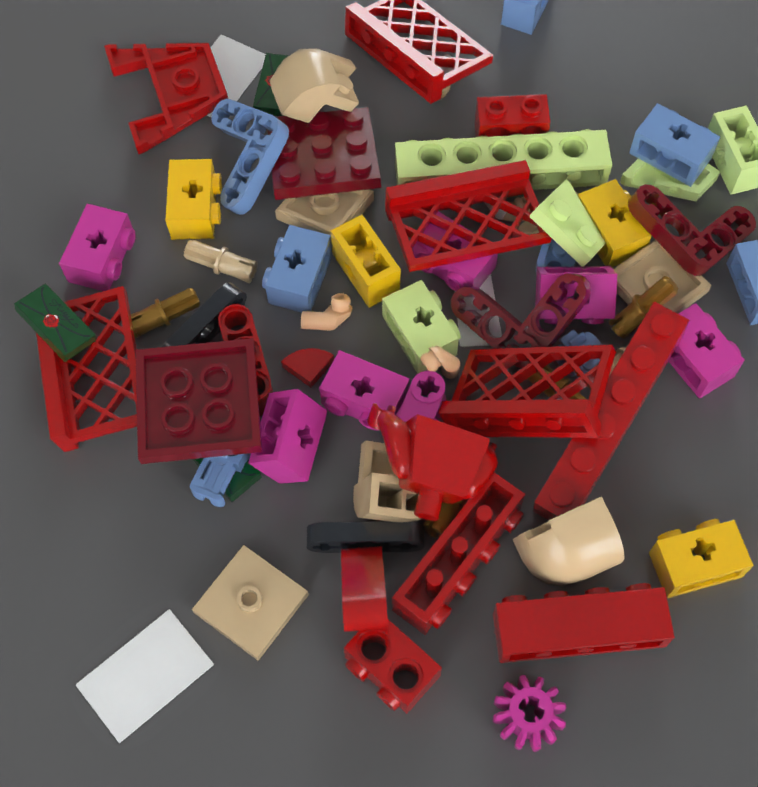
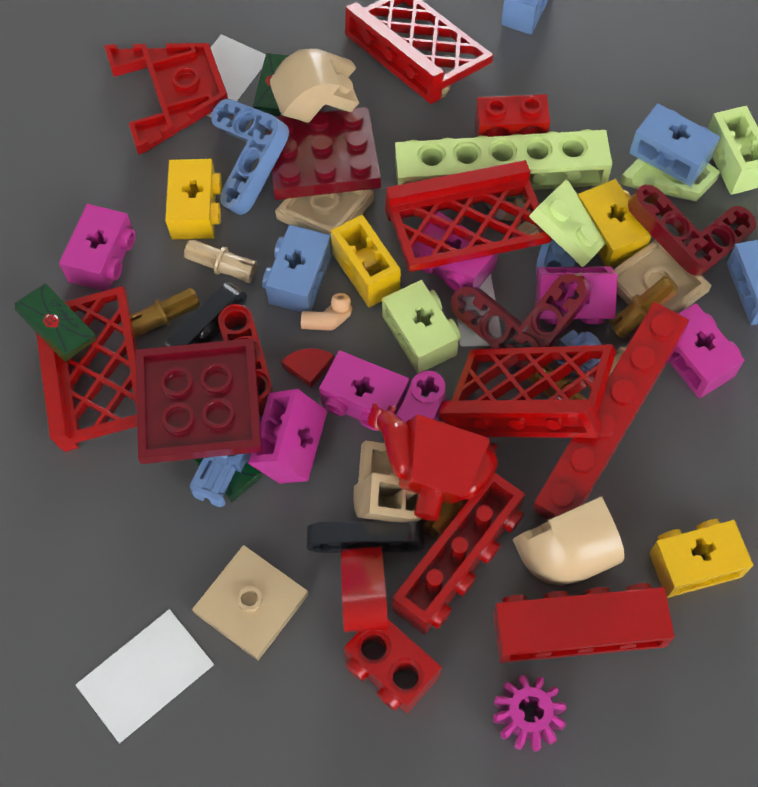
light nougat arm [420,346,460,379] -> none

